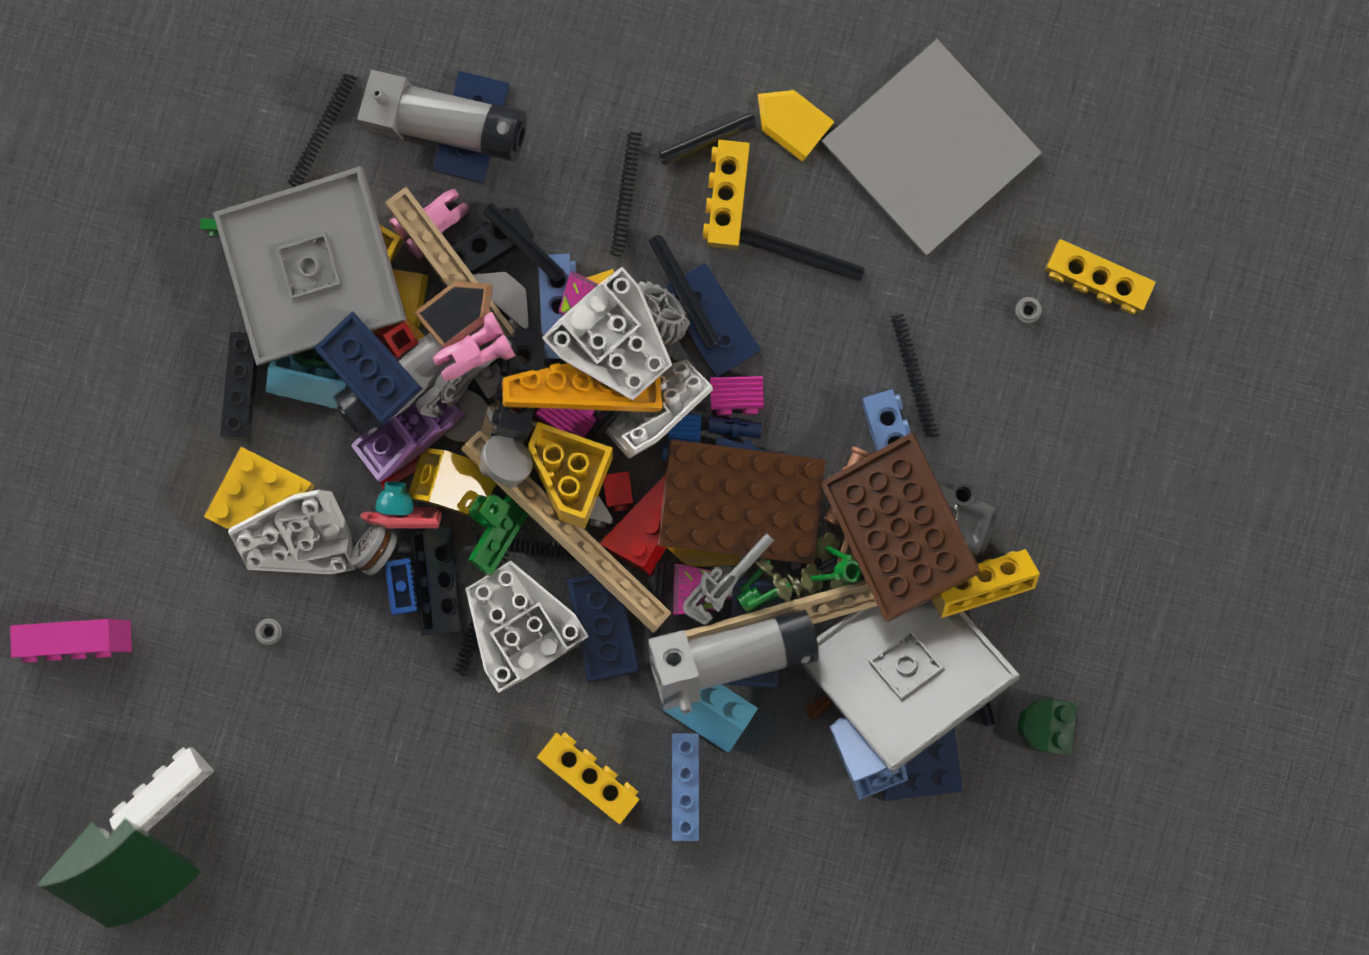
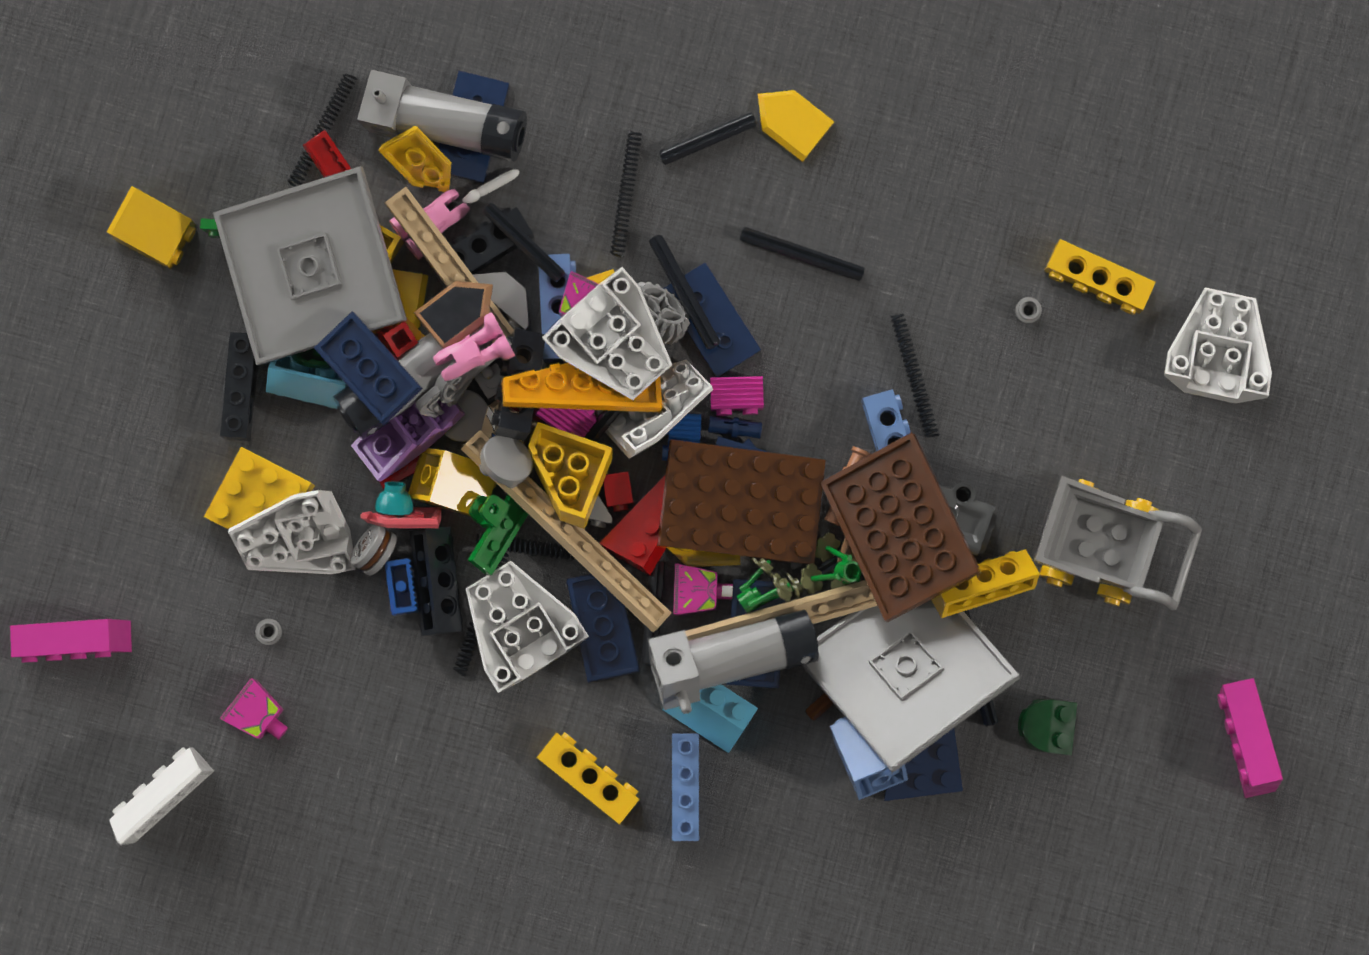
dark green slope [38,818,201,928] -> none
light grey piece [683,533,774,625] -> none
yellow brick [703,140,750,250] -> none
light grey tile [821,39,1042,256] -> none
none -> yellow slope [107,186,196,269]
none -> dark pink torso [220,678,288,740]
none -> red plate [303,130,351,177]
none -> yellow tile [378,126,452,192]
none -> white piece [462,169,519,203]
none -> light grey piece [1034,476,1202,611]
none -> white wedge [1164,287,1272,403]
none -> dark pink wedge [1217,678,1283,798]

